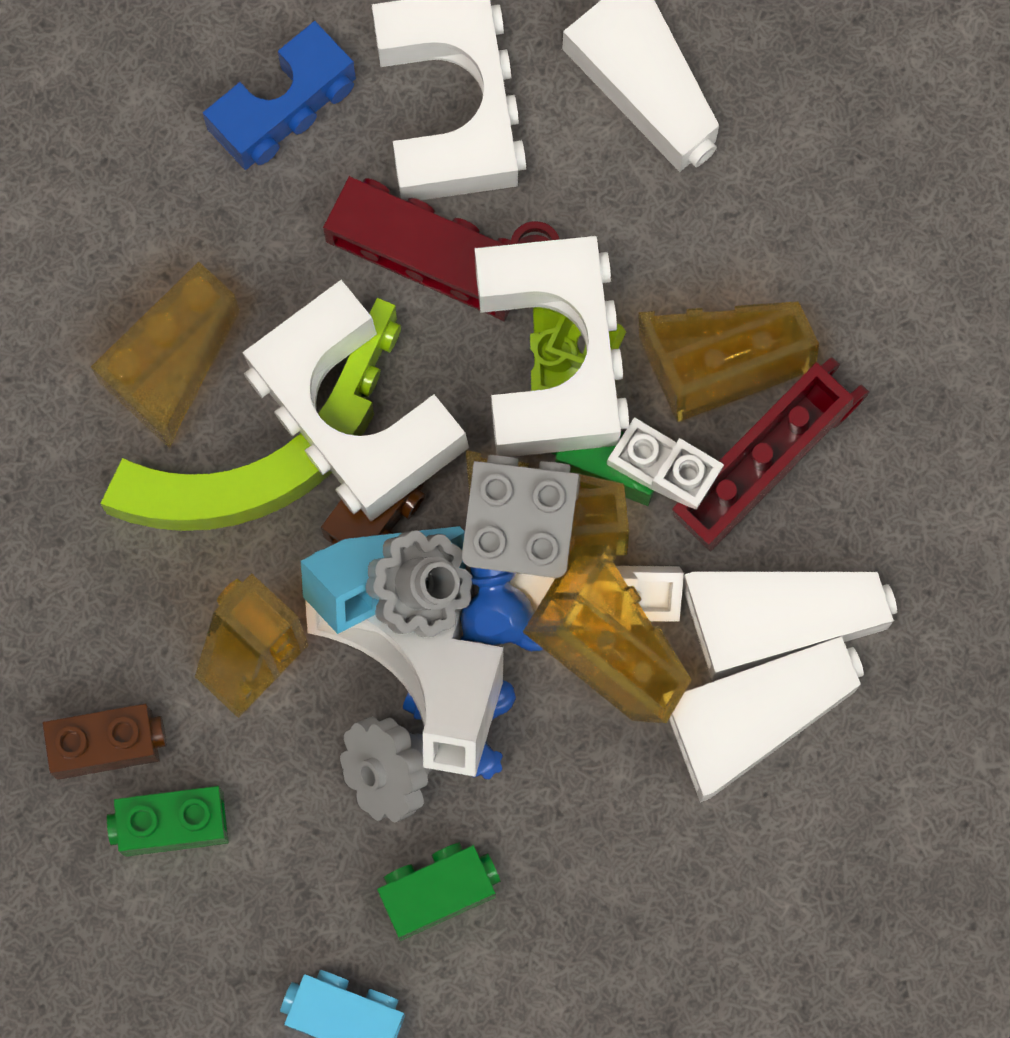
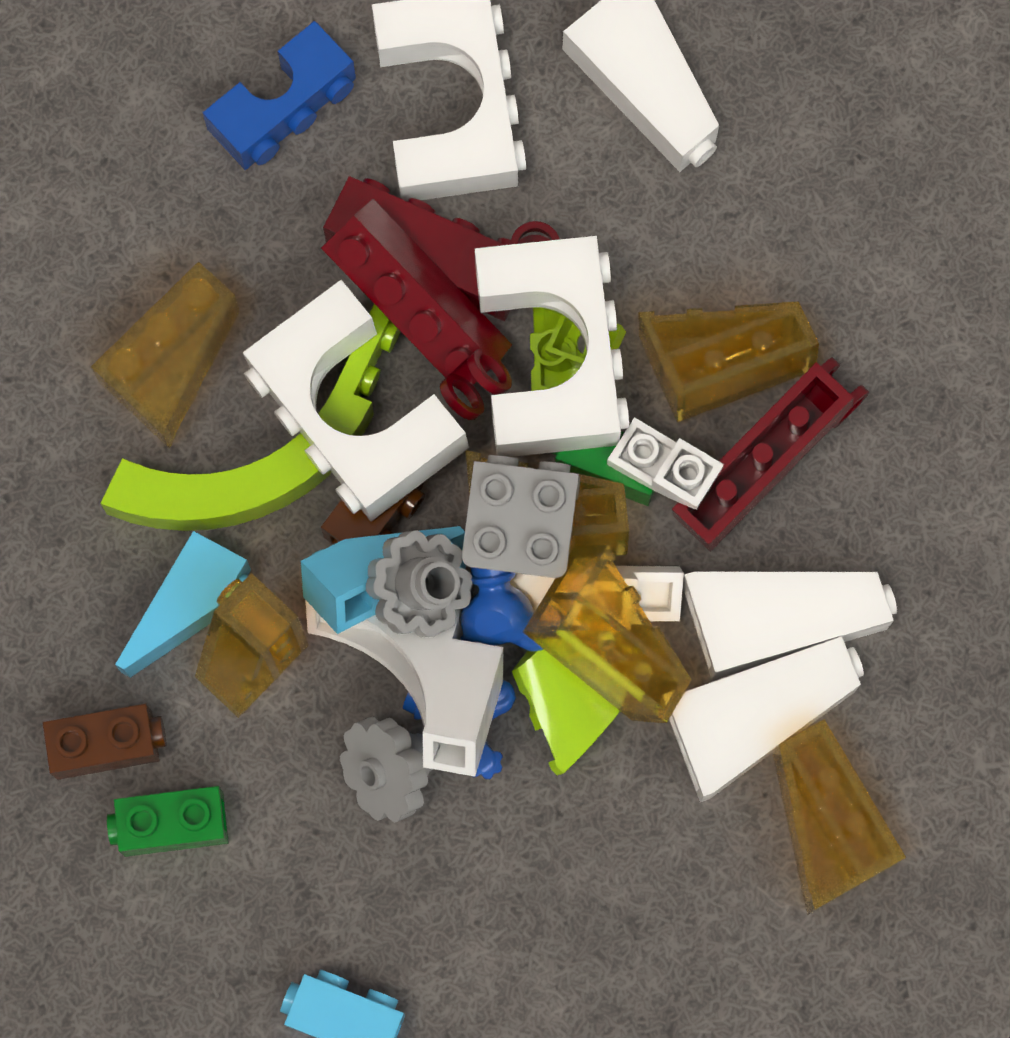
green brick [377,842,501,941] -> none
none -> medium azure slope [115,531,253,678]
none -> dark red hinge [321,199,512,420]
none -> lime slope [512,627,630,776]
none -> clear yellow wedge [773,719,906,915]

